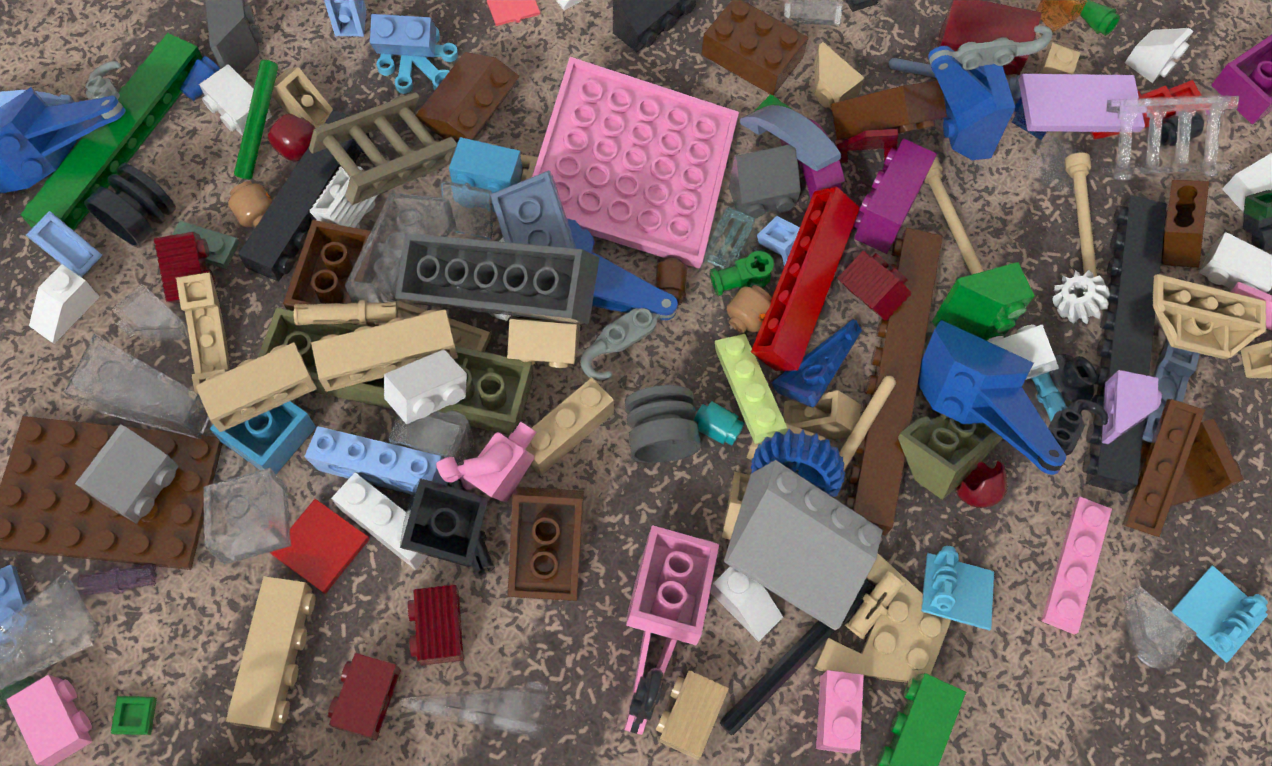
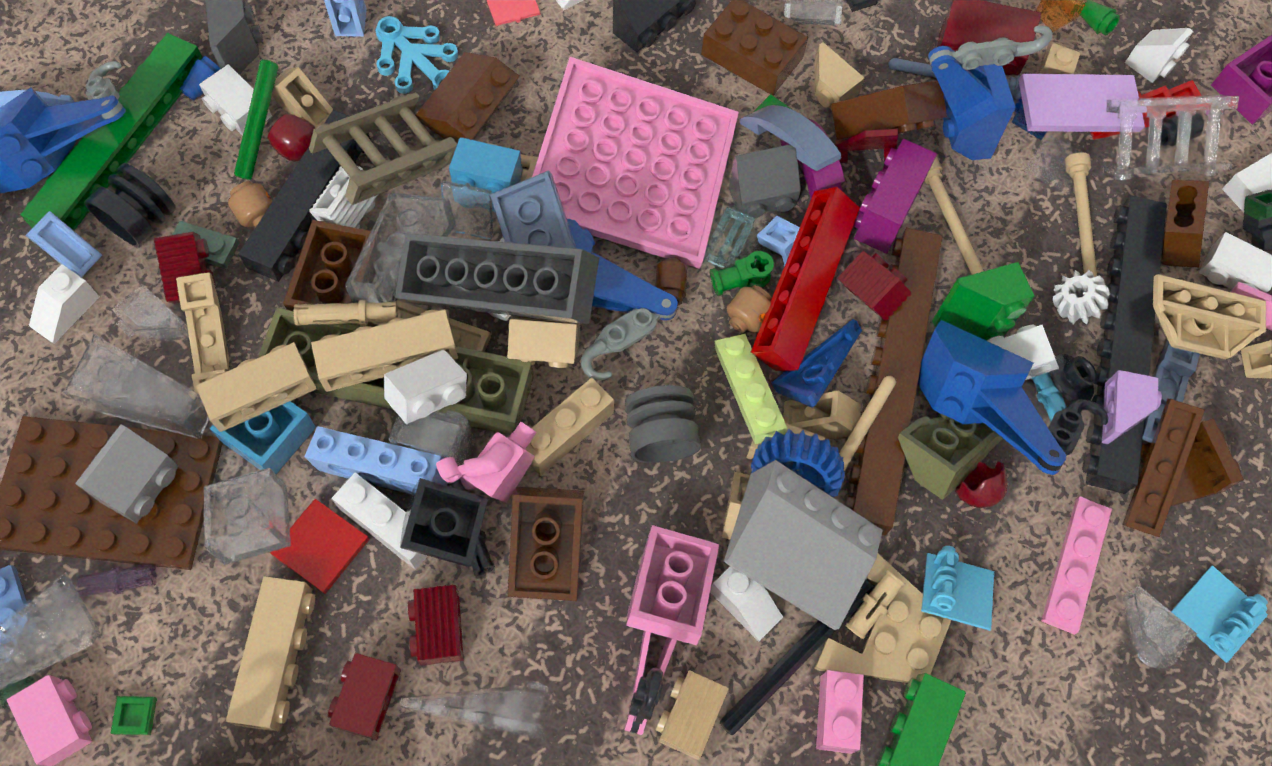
medium blue brick [370,14,437,57] -> none
teal brick [693,401,745,446] -> none

